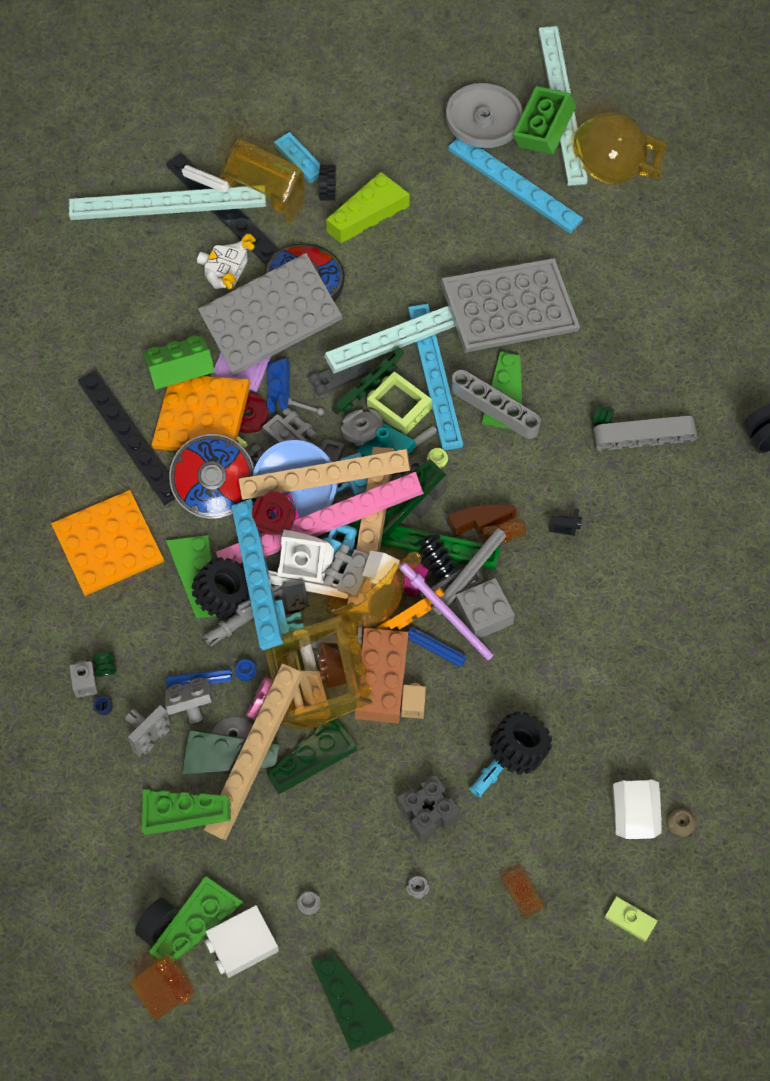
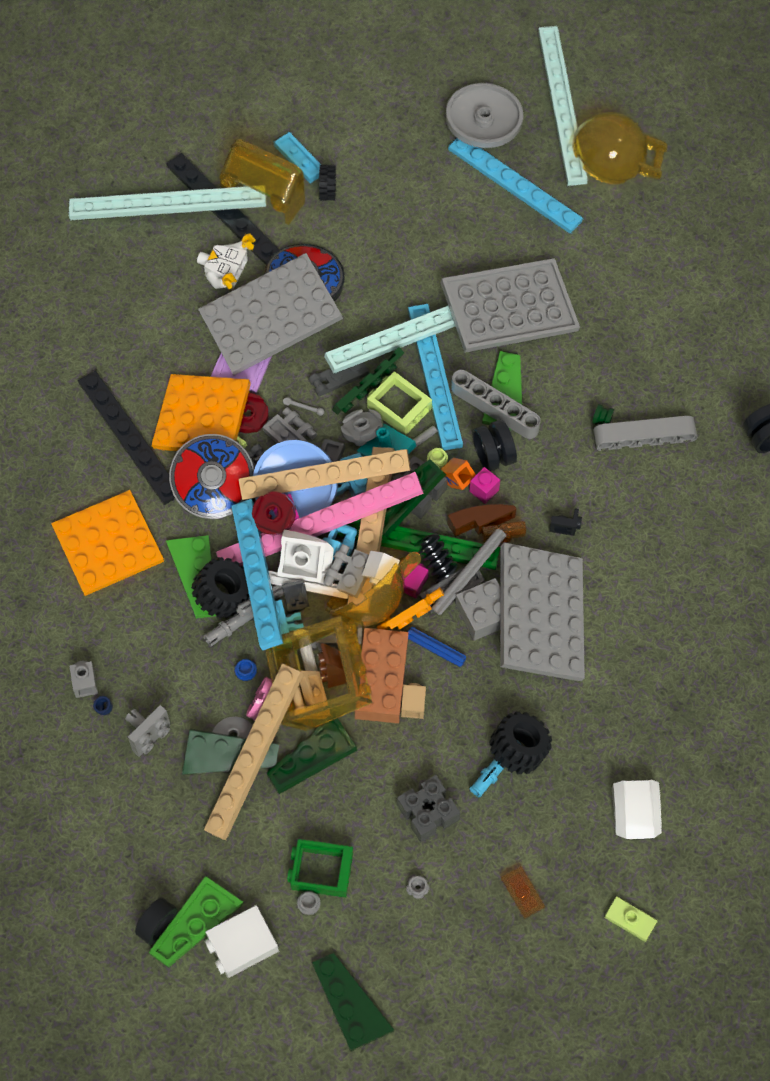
dark green wheel [92,652,117,677] -> none
clear orange hinge [129,954,195,1021] -> none
bright green wing [142,789,231,835] -> none
bright green brick [143,336,215,390] -> none
light grey plate [165,678,212,723] -> none
blue axle [166,668,232,689] -> none
white axle [182,165,229,192] -> none
blue hinge [267,358,290,413] -> none
lime wedge [326,172,410,243] -> none
lavender bar [399,562,494,661] -> none
bright green brick [513,86,576,155] -> none
dark tan plate [667,809,696,837] -> none
none -> green window [287,839,353,898]
none -> orange brick [441,458,476,490]
none -> dark pink brick [469,467,500,504]
none -> black wheel [472,419,517,471]
none -> light grey plate [500,543,585,681]

